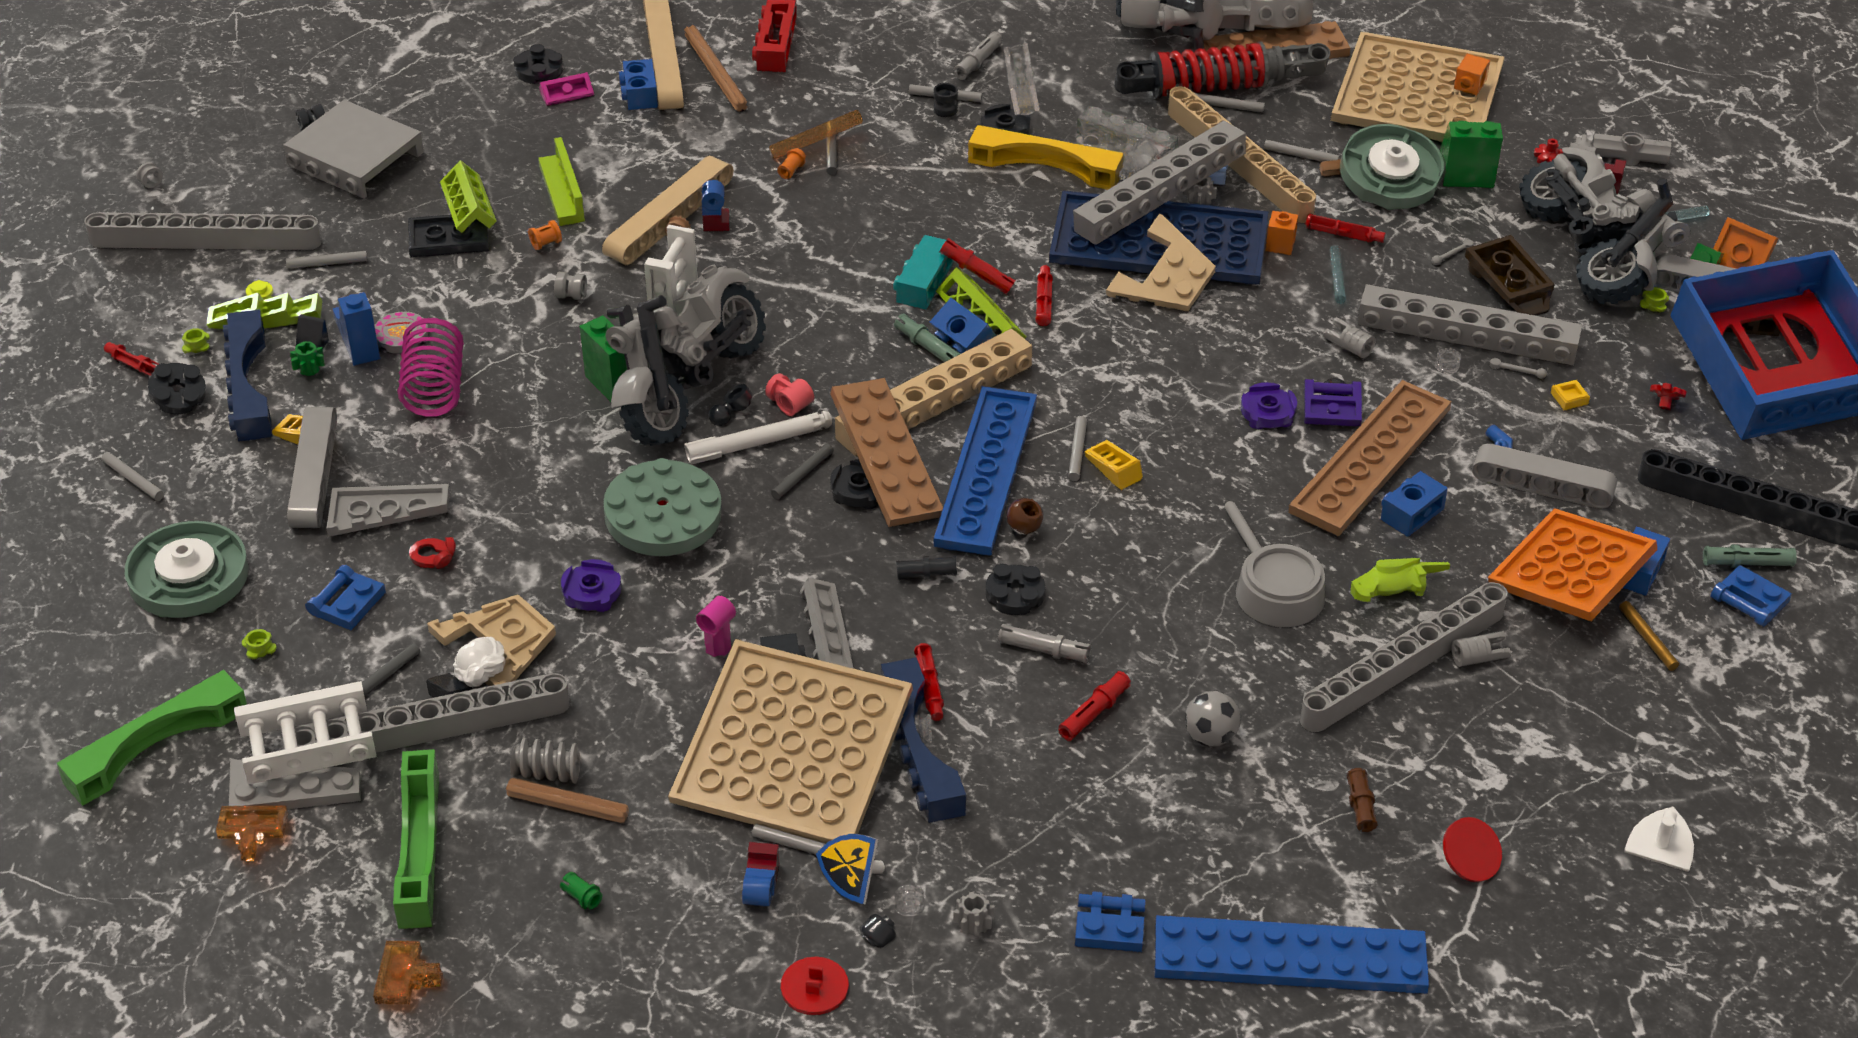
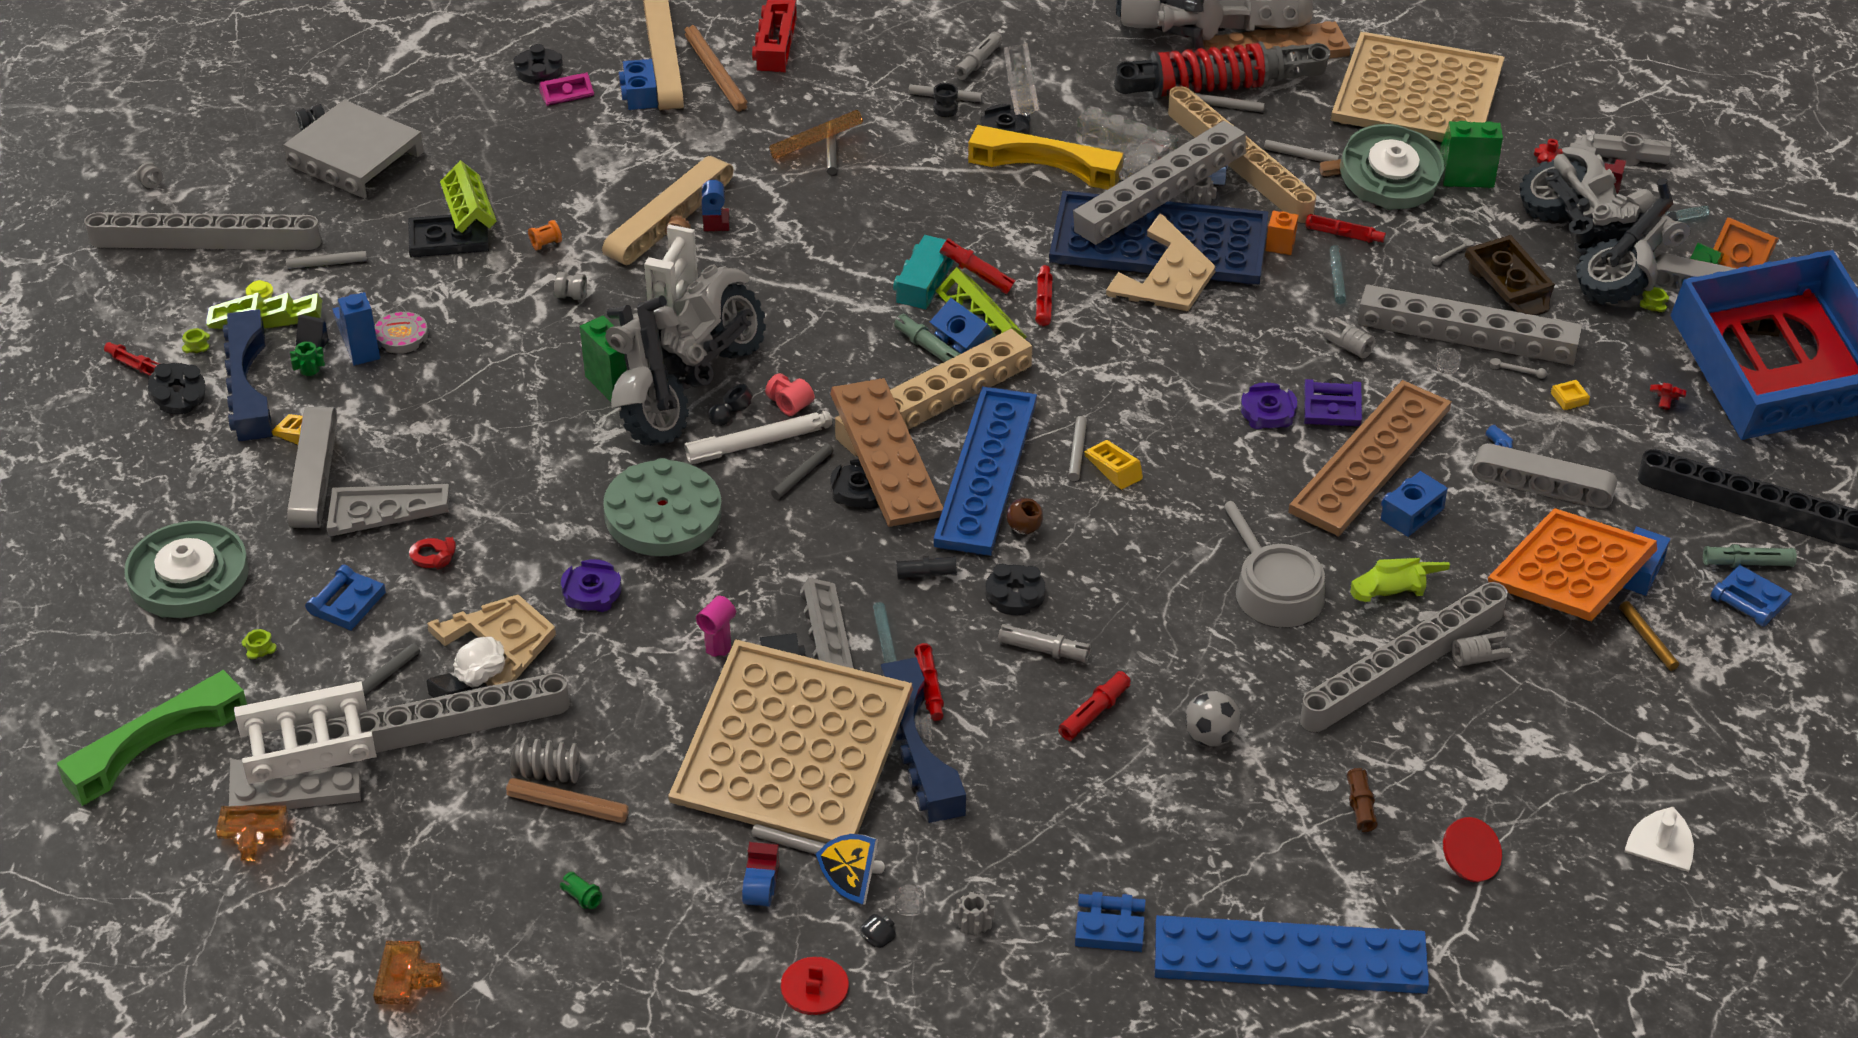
light grey bar [101,452,164,501] -> none
bright green arch [393,749,439,929] -> none
dark pink piece [397,318,464,417] -> none
lime fence [538,137,585,226] -> none
orange pin [777,148,806,179] -> none
orange brick [1454,53,1490,95] -> none
none -> clear light blue bar [873,602,897,663]

